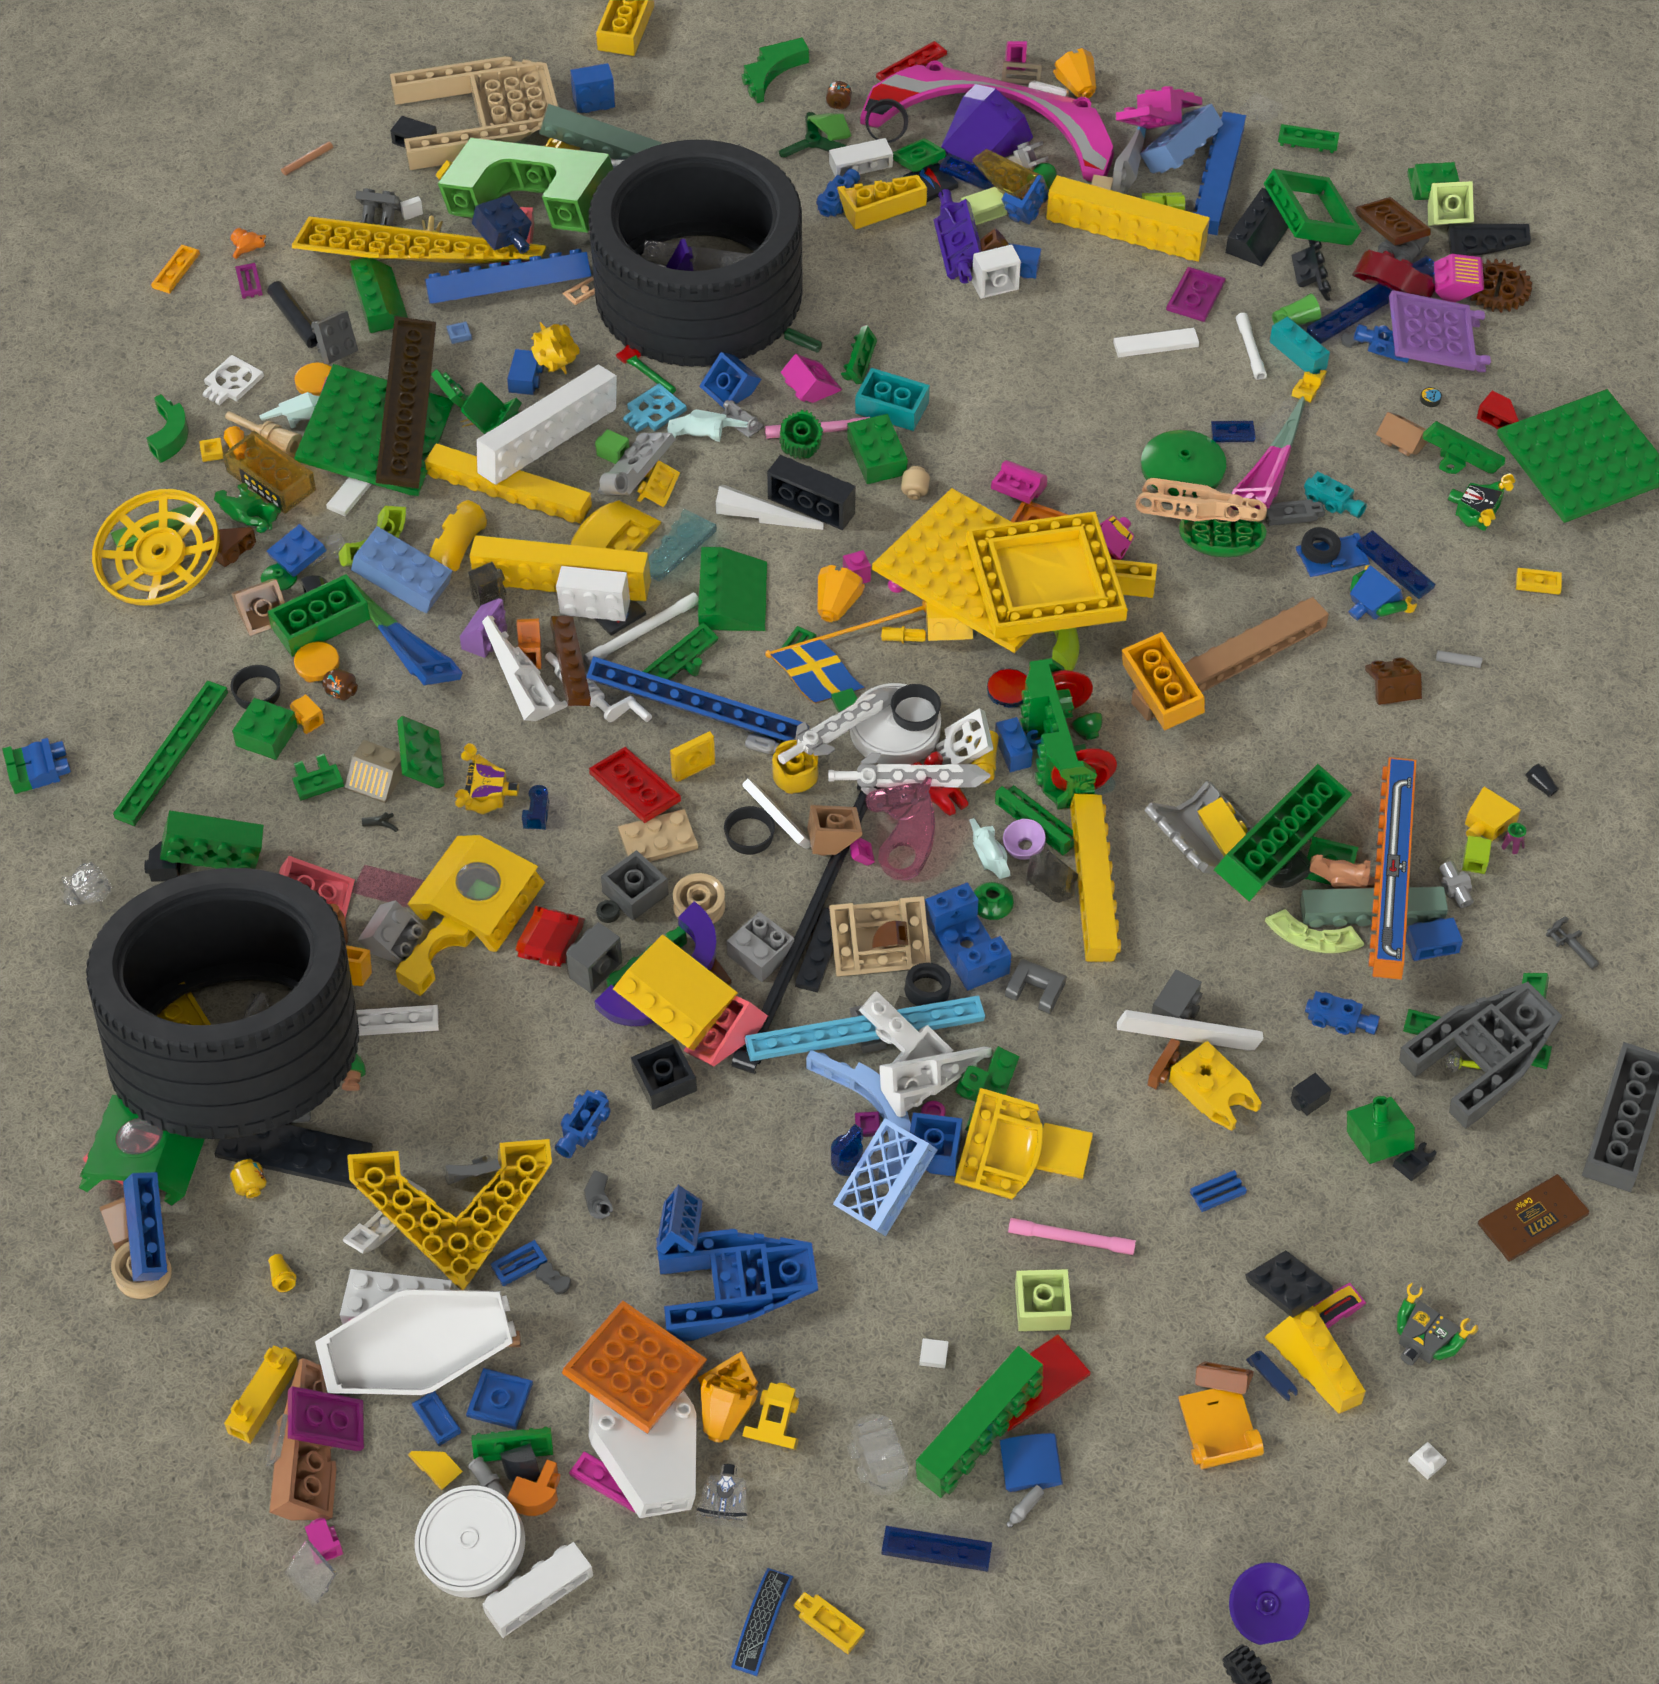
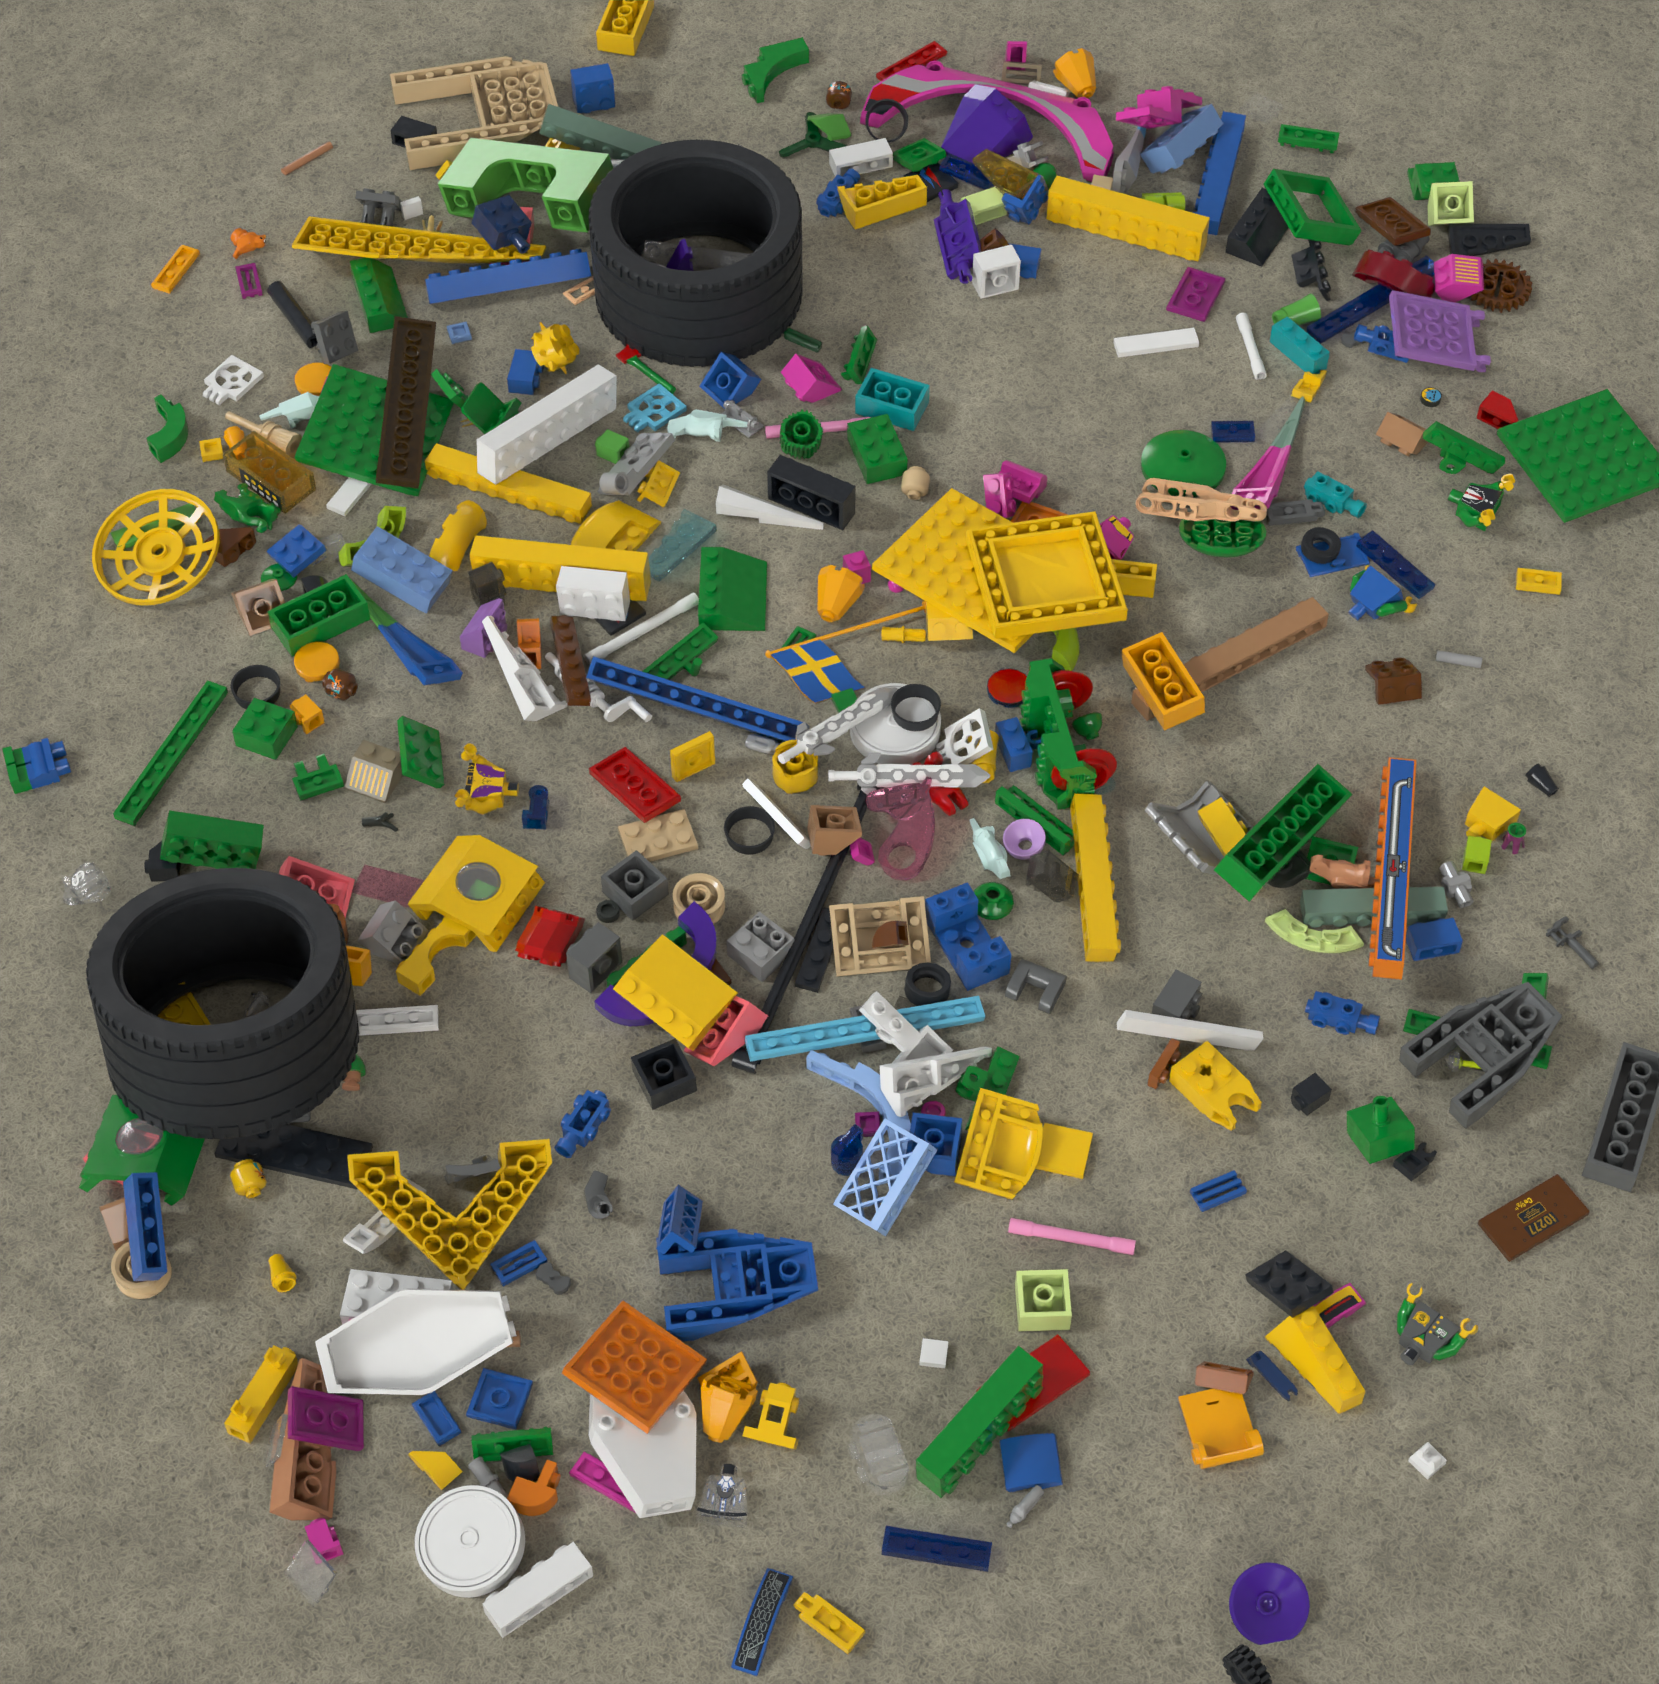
none -> dark pink bracket [983,472,1016,518]

